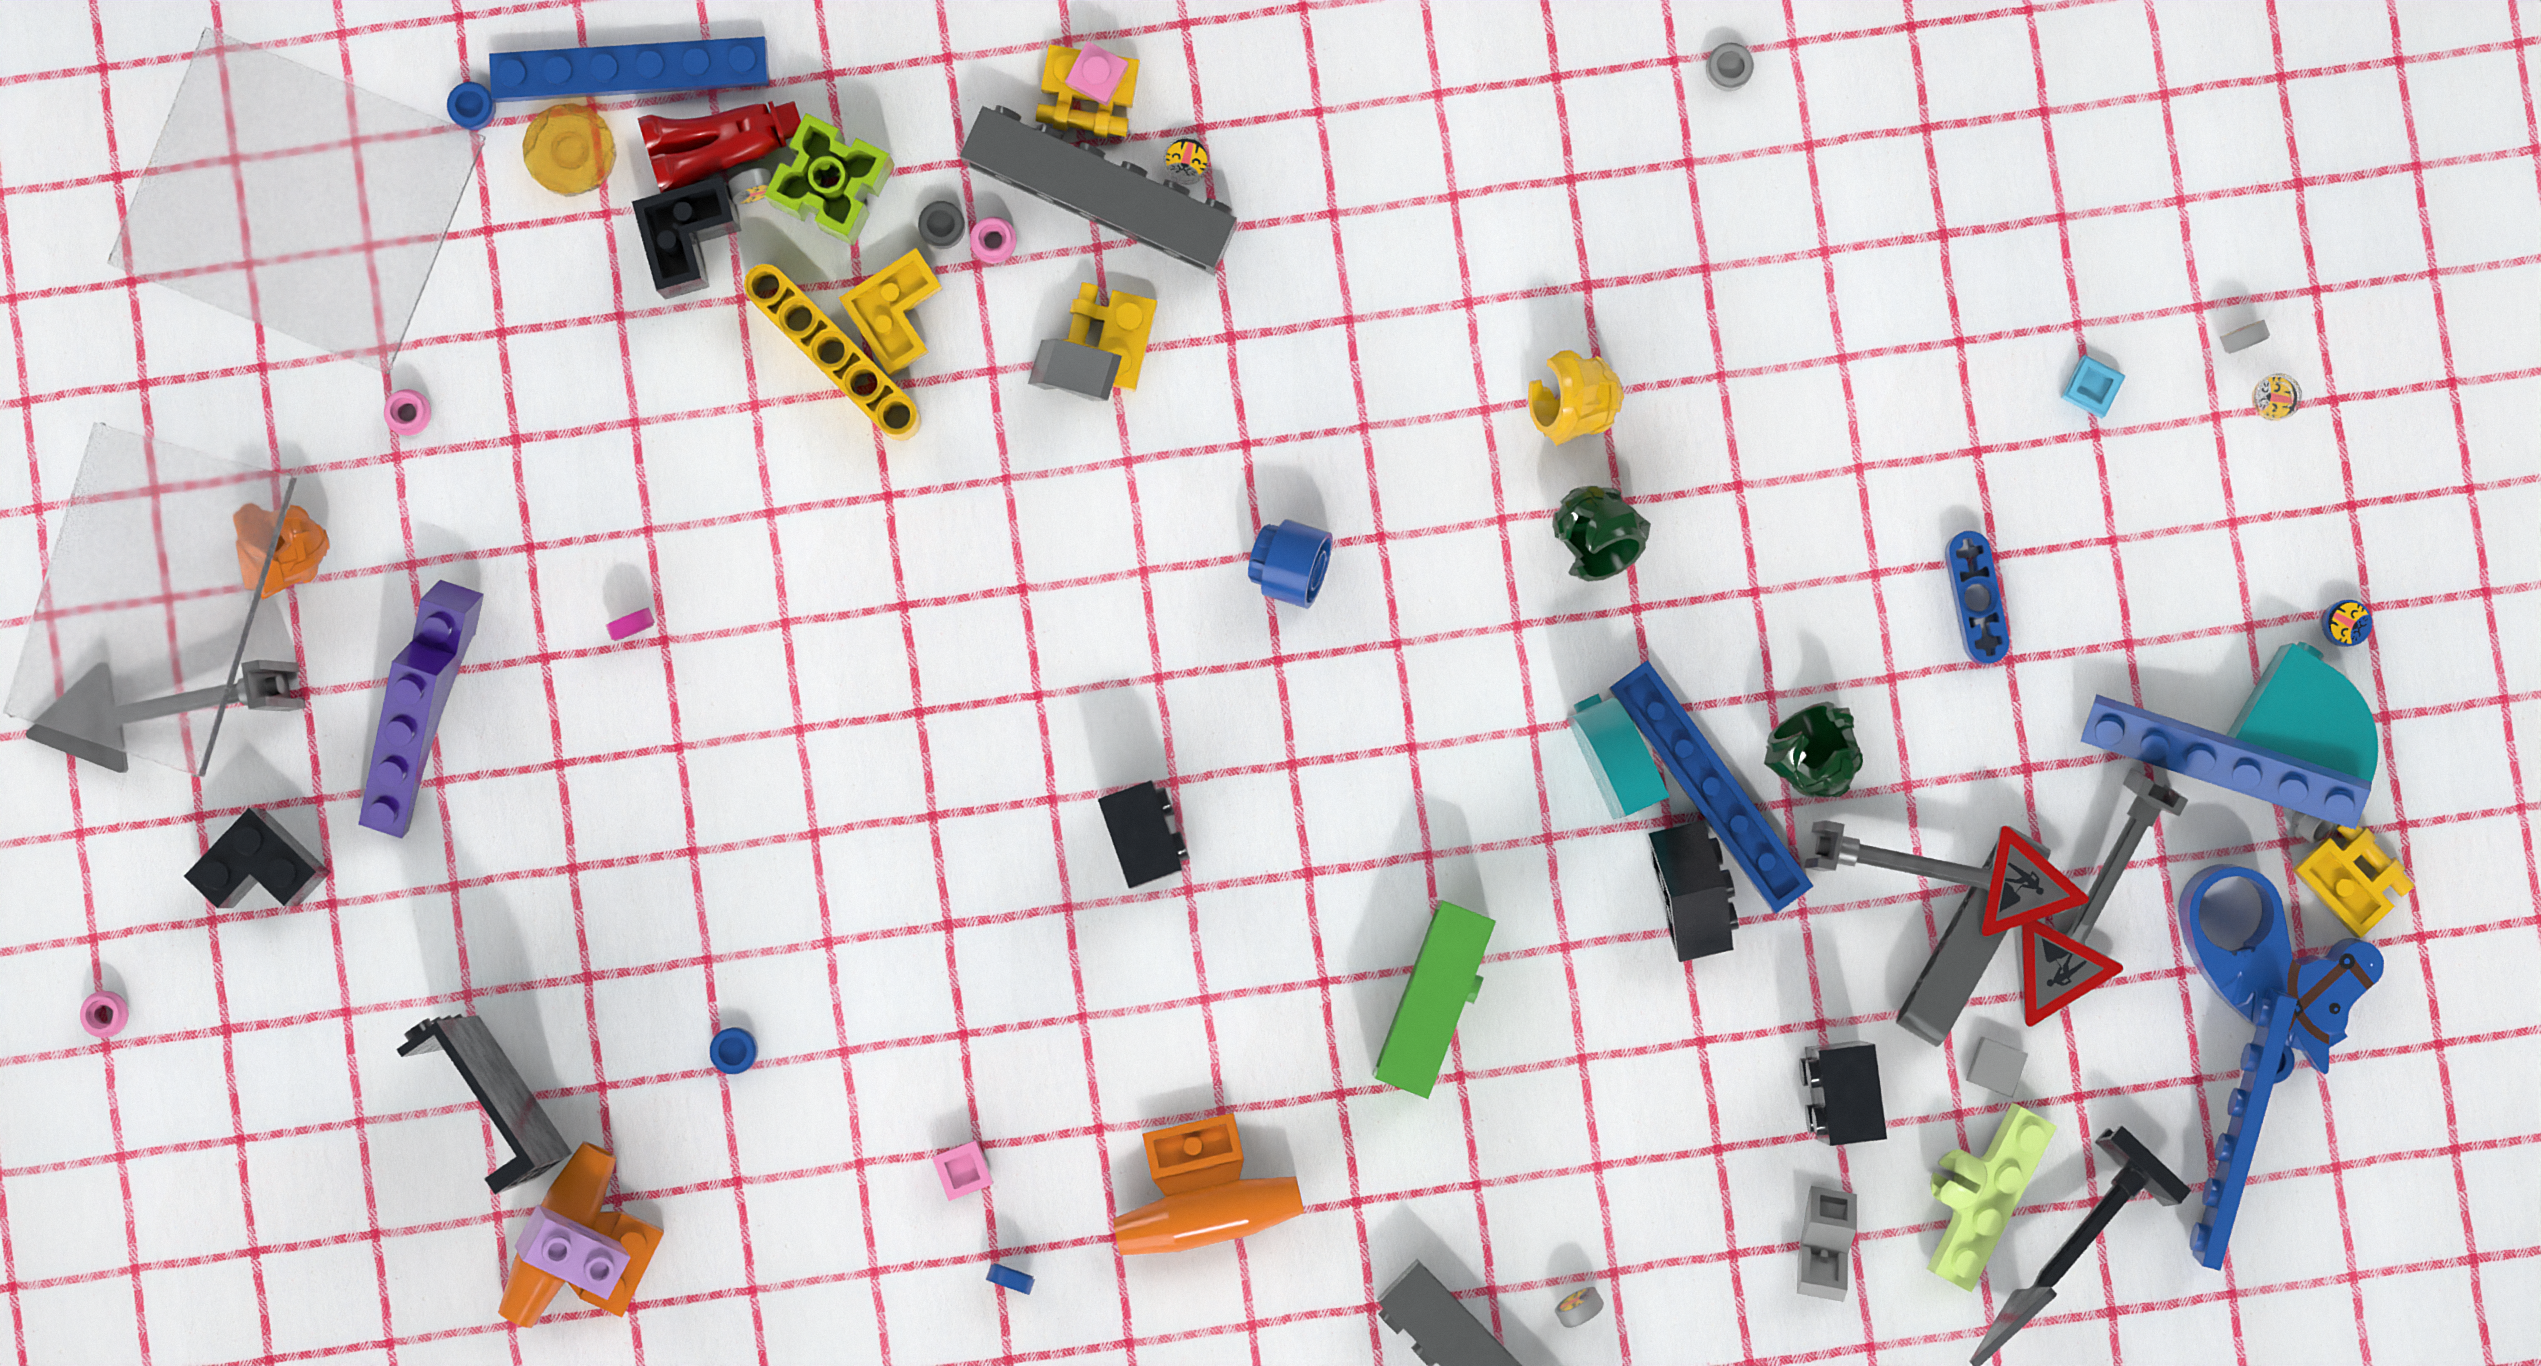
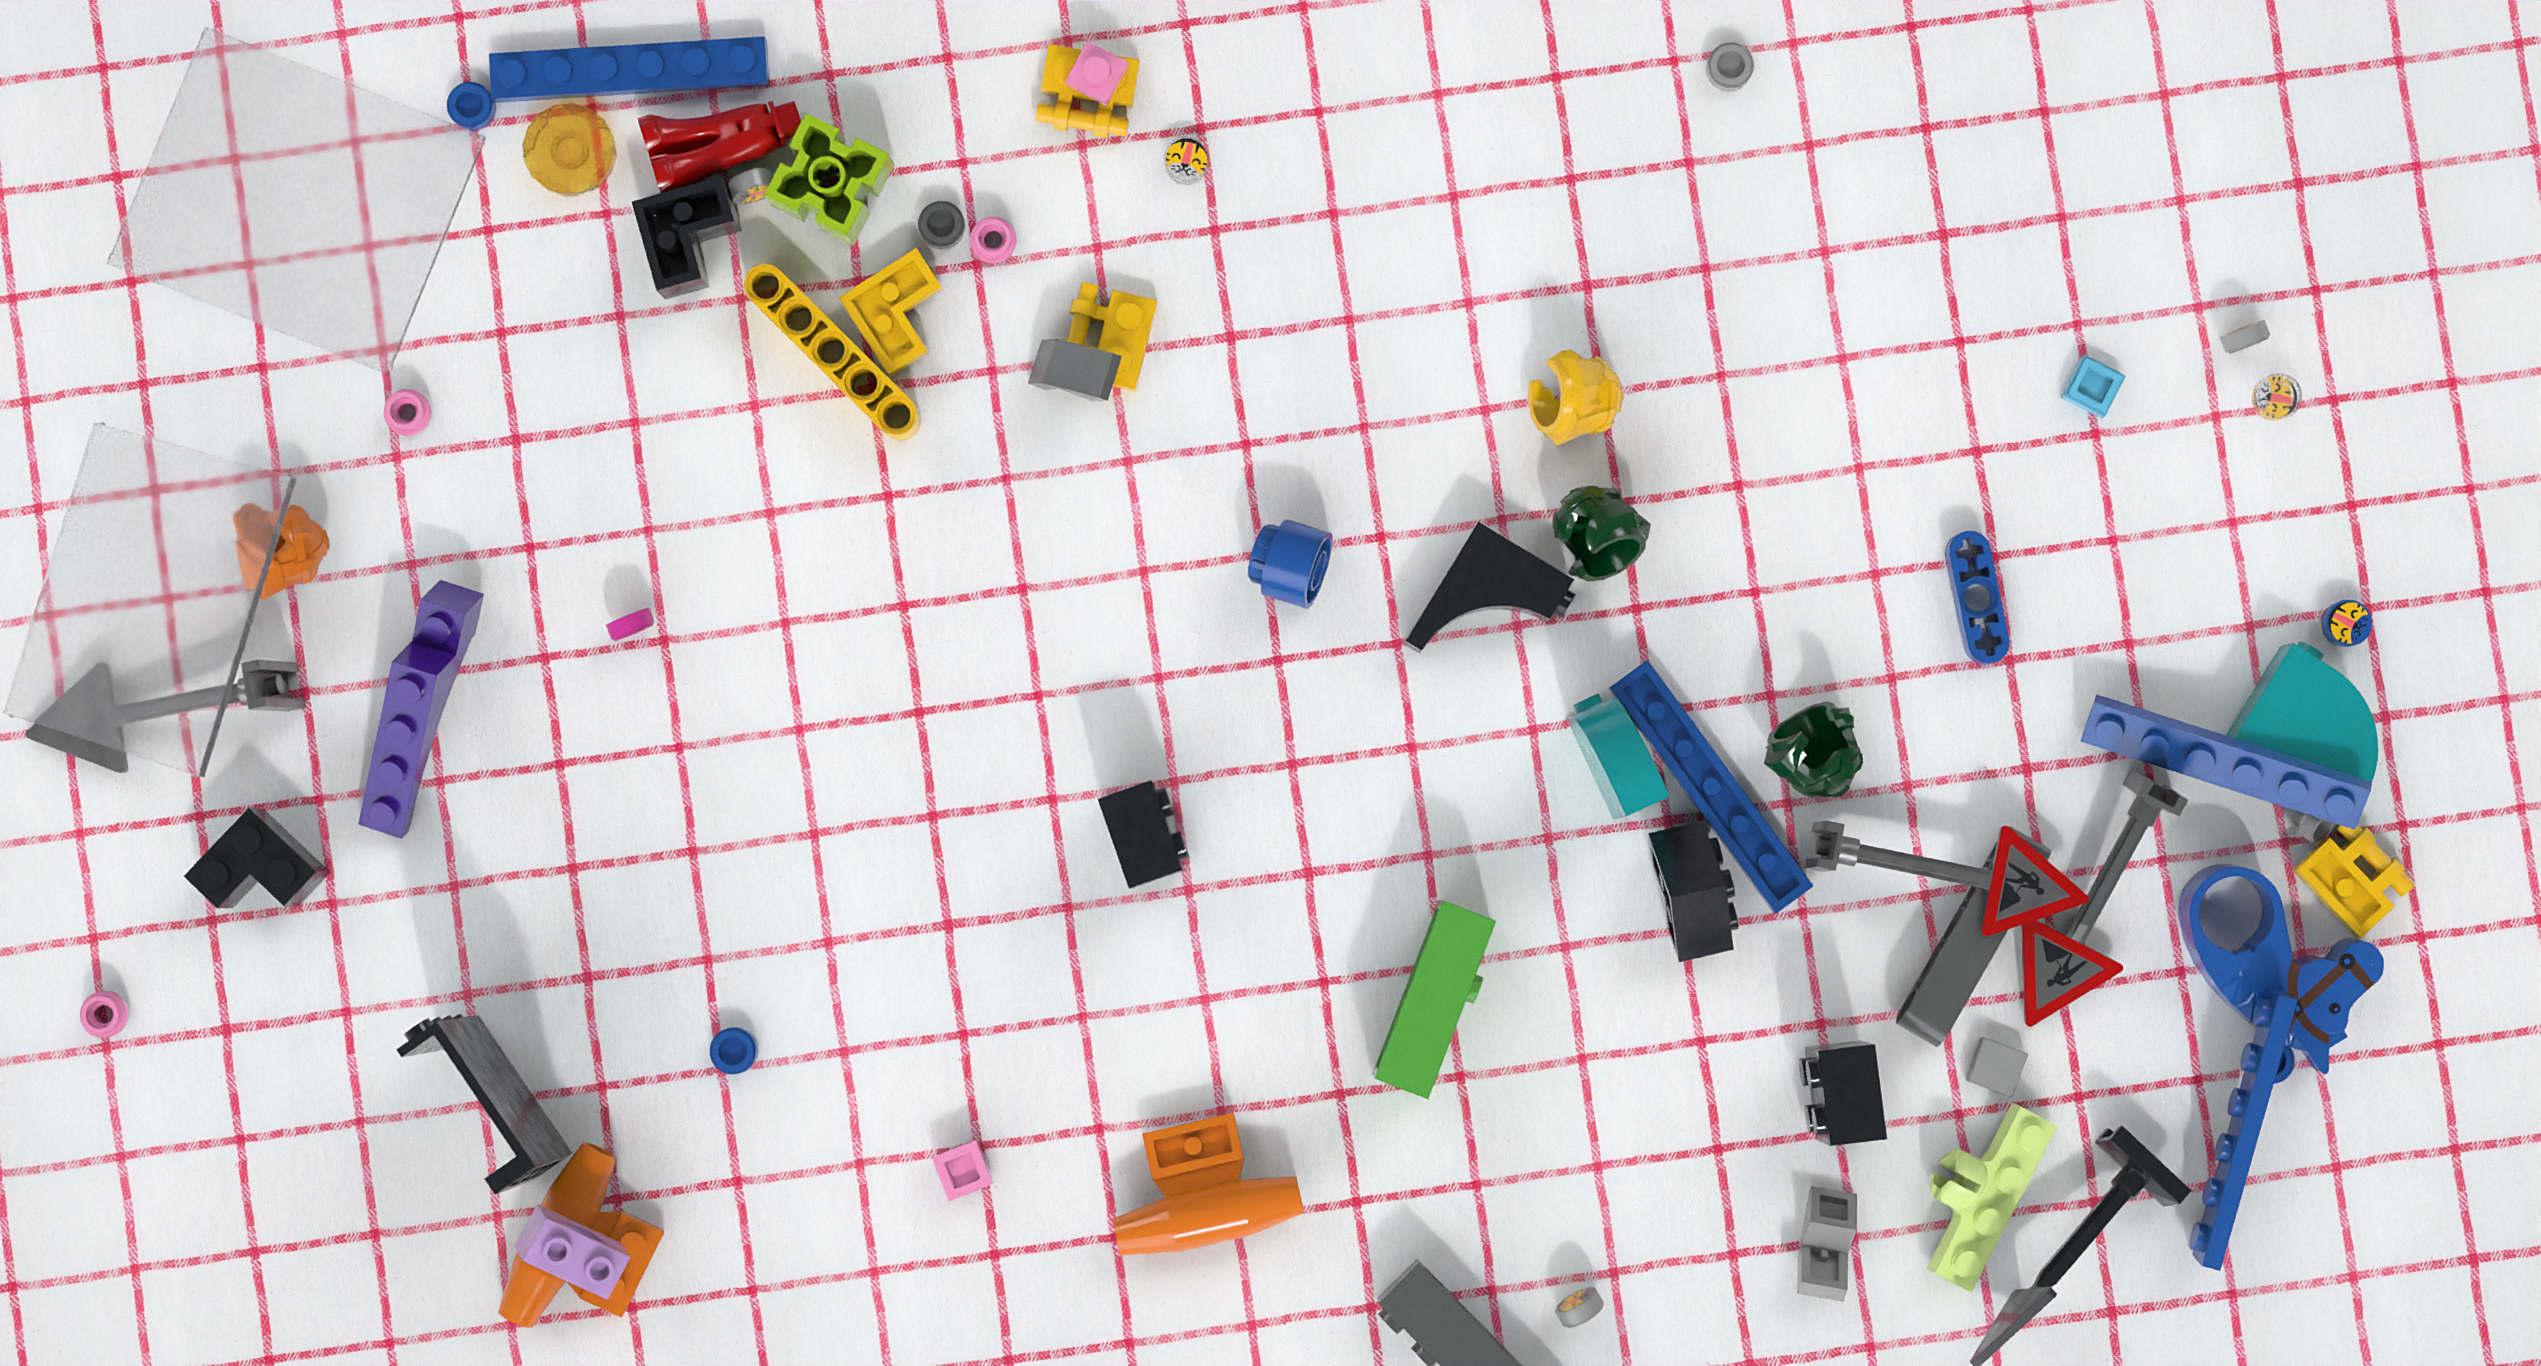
dark grey brick [960,105,1237,276] -> none
blue tile [985,1263,1035,1295] -> none
none -> black arch [1404,522,1576,653]

